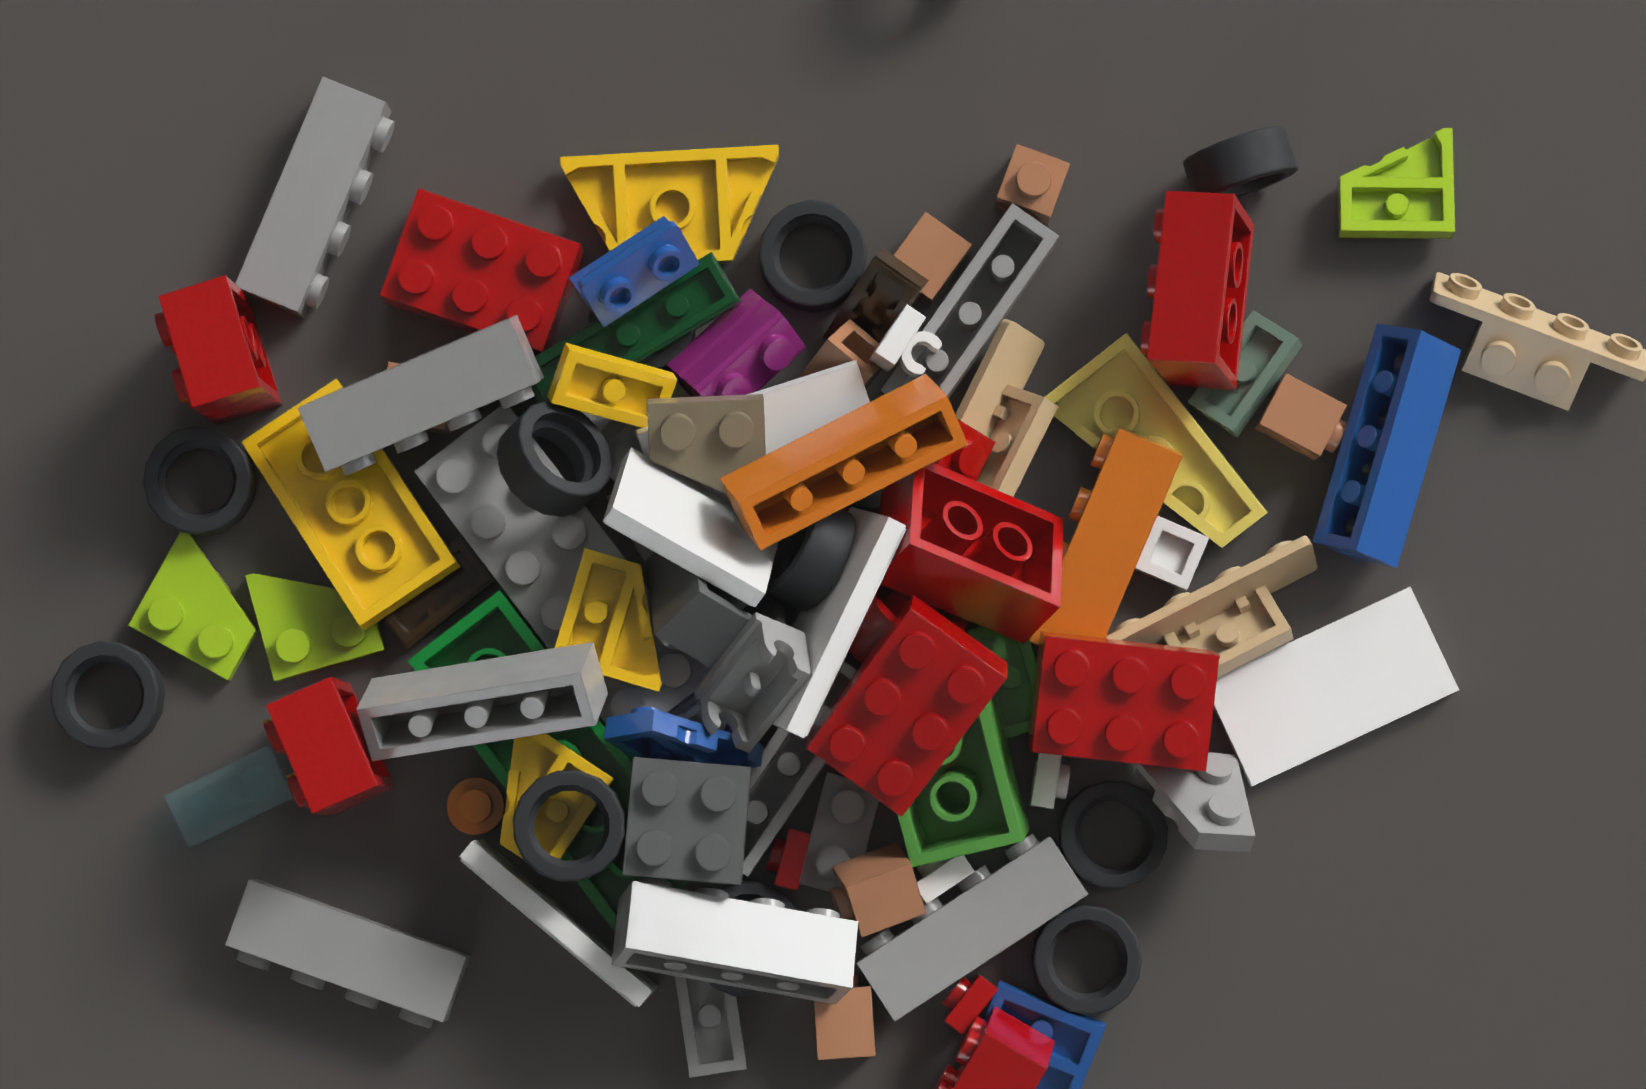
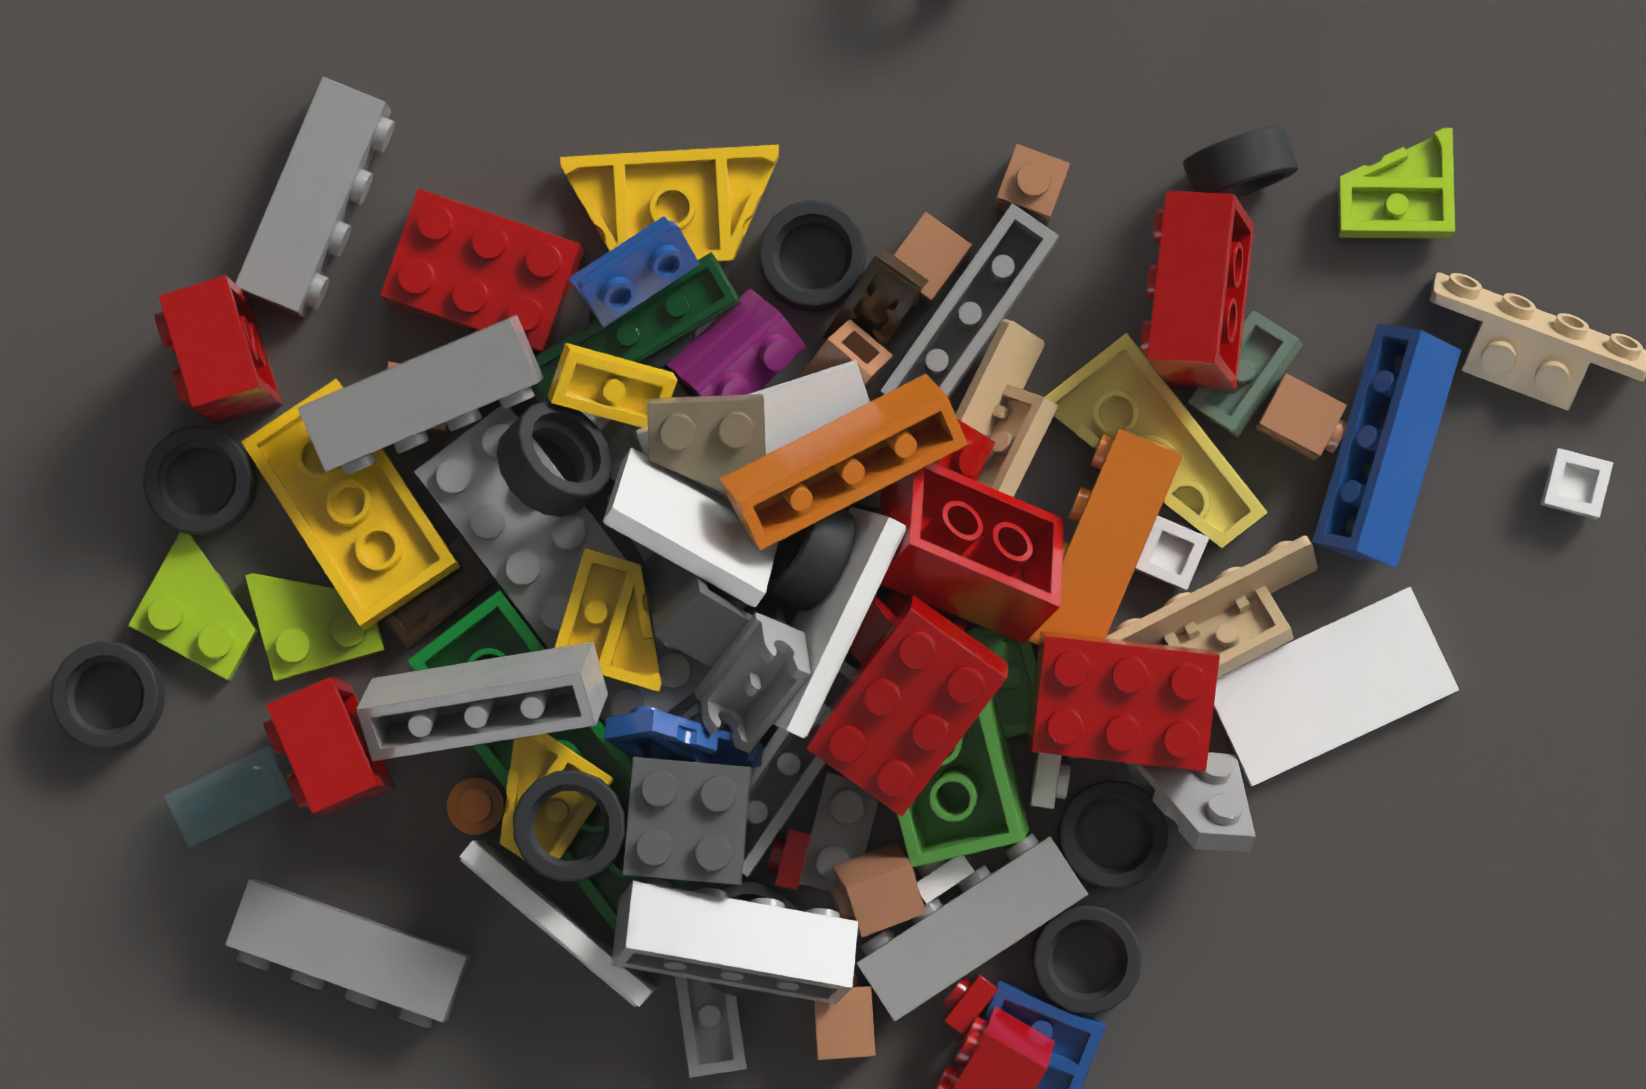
white tile [869,304,942,377] -> none
none -> white plate [1540,448,1613,519]

